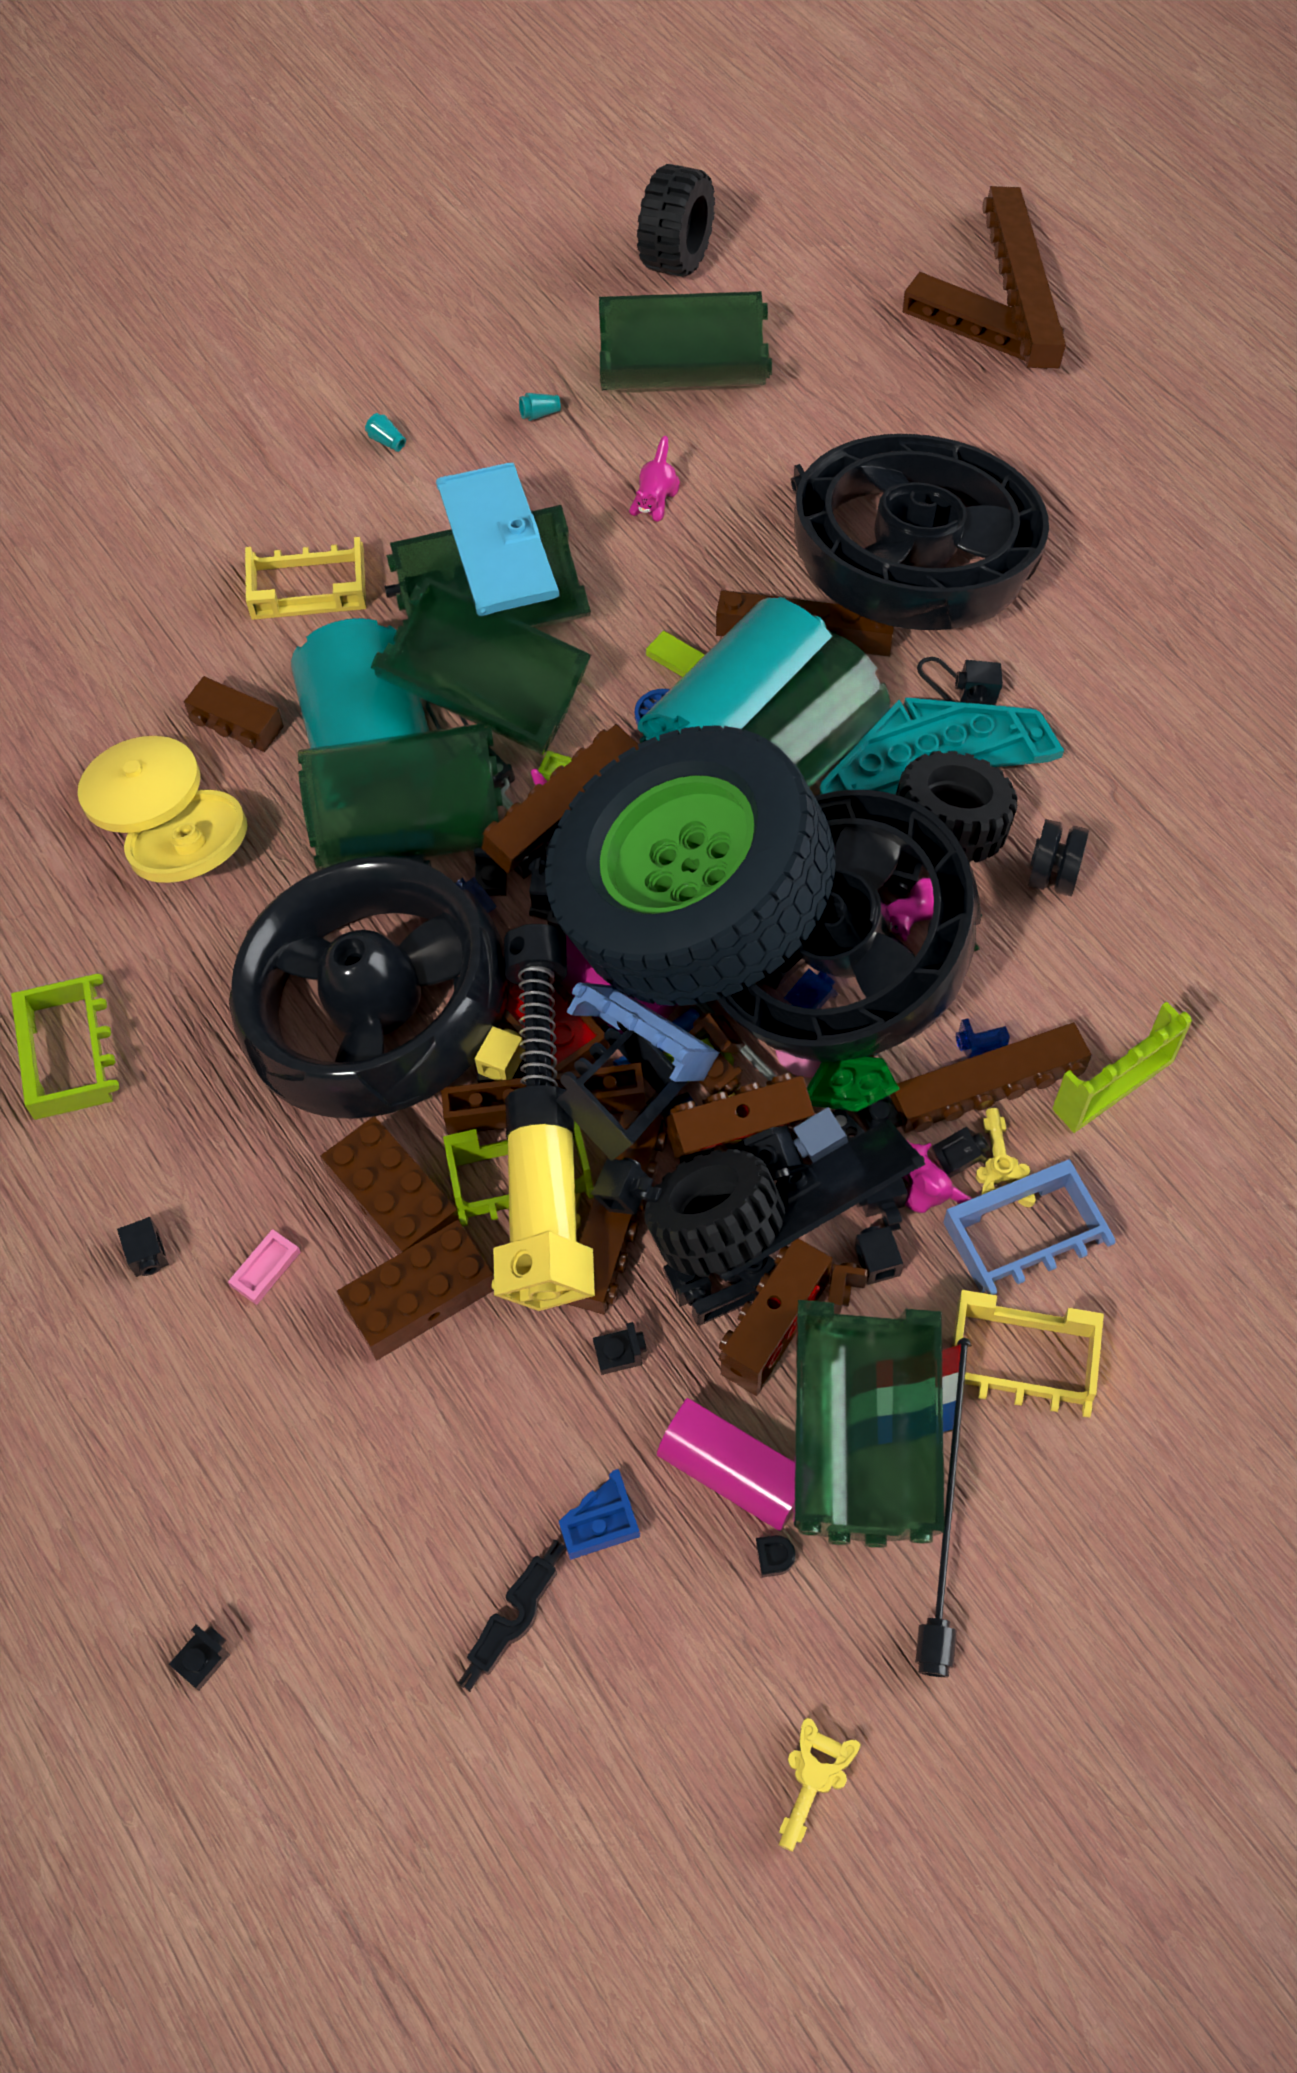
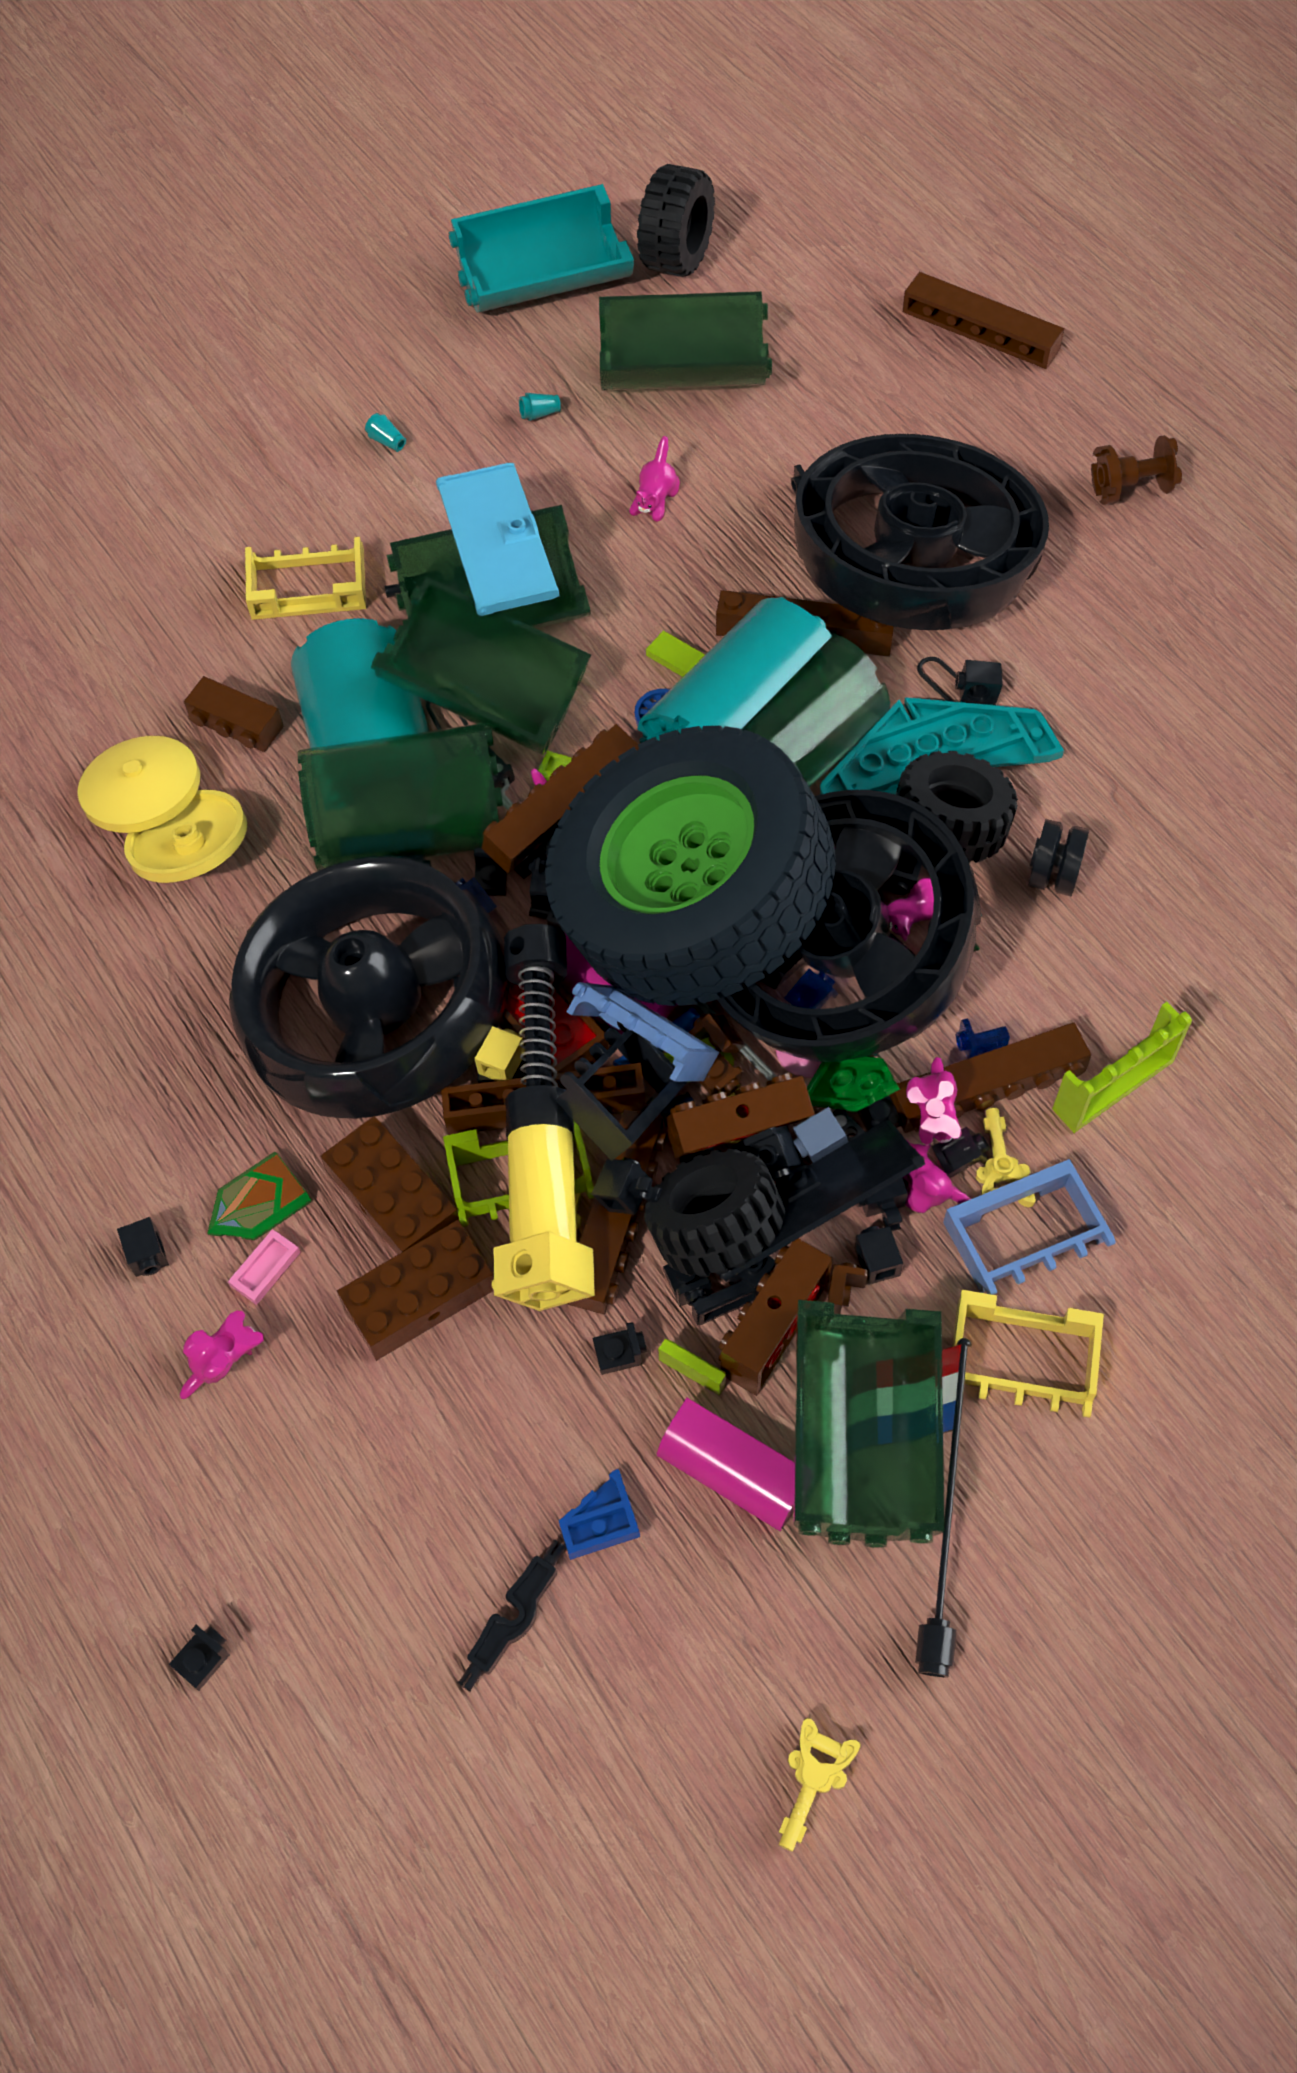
lime hinge [11,974,119,1120] -> none
black tile [756,1535,796,1578] -> none
reddish brown brick [982,186,1066,369] -> none
none -> dark pink animal [180,1310,264,1399]
none -> tile [207,1151,312,1240]
none -> teal cylinder [448,184,634,313]
none -> lime tile [658,1339,726,1396]
none -> dark pink animal [906,1057,962,1145]
none -> reddish brown piece [1091,435,1182,505]

